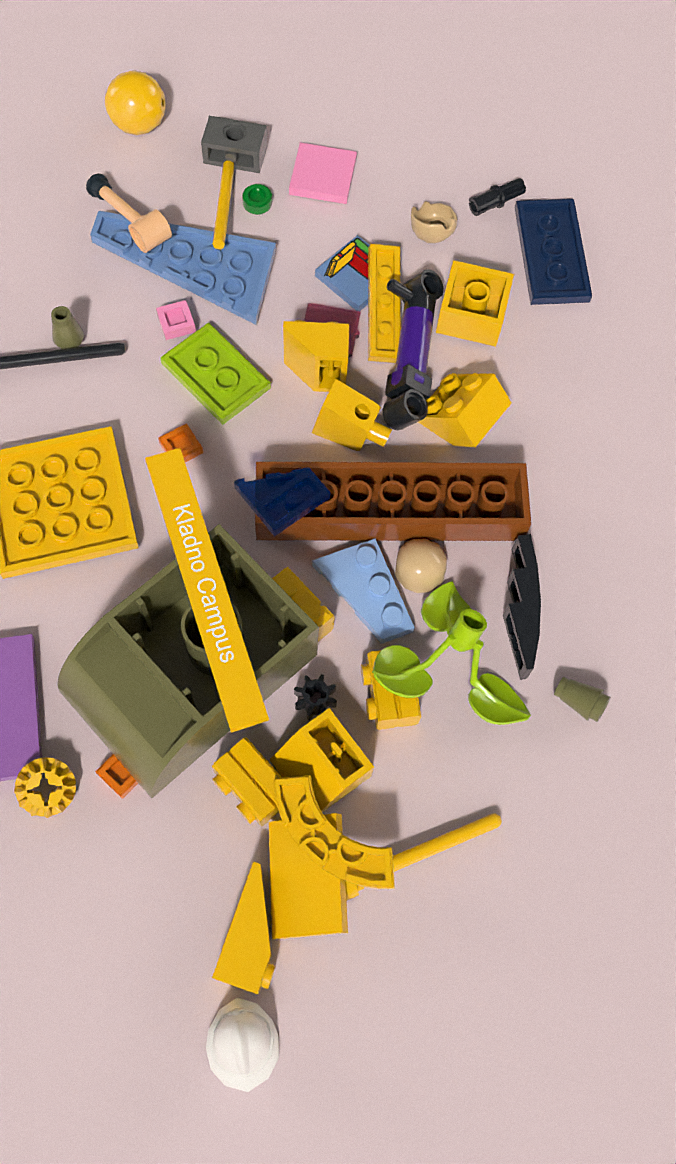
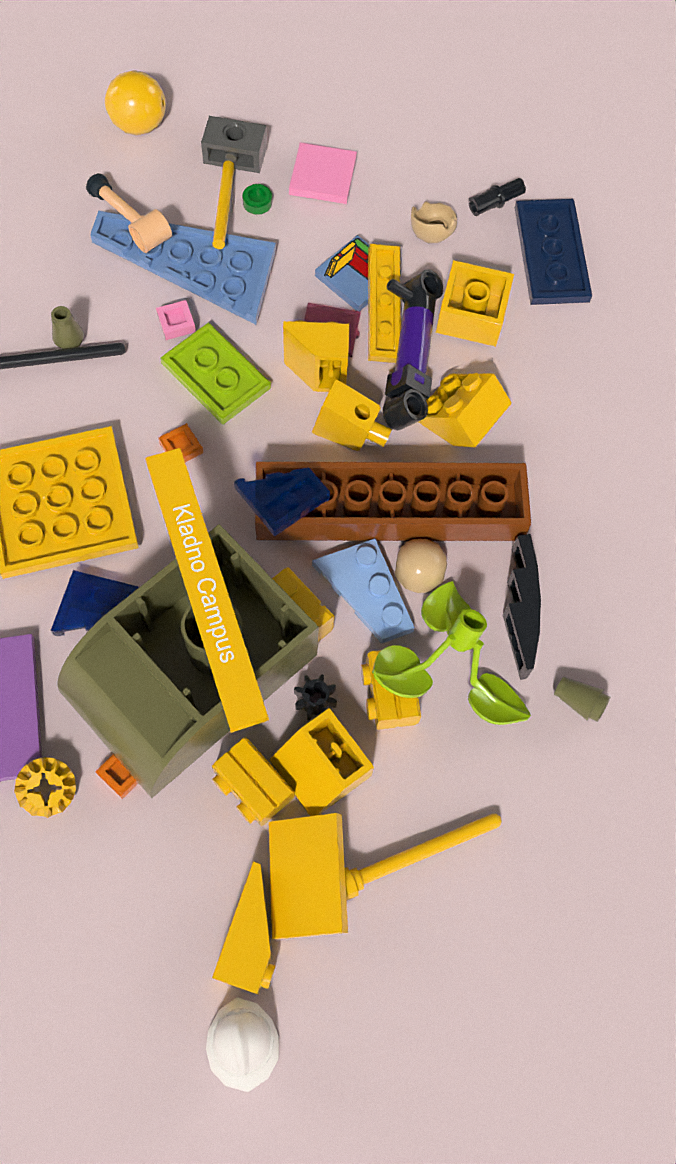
yellow tile [273,775,395,889] -> none
none -> clear blue wing [50,570,139,636]

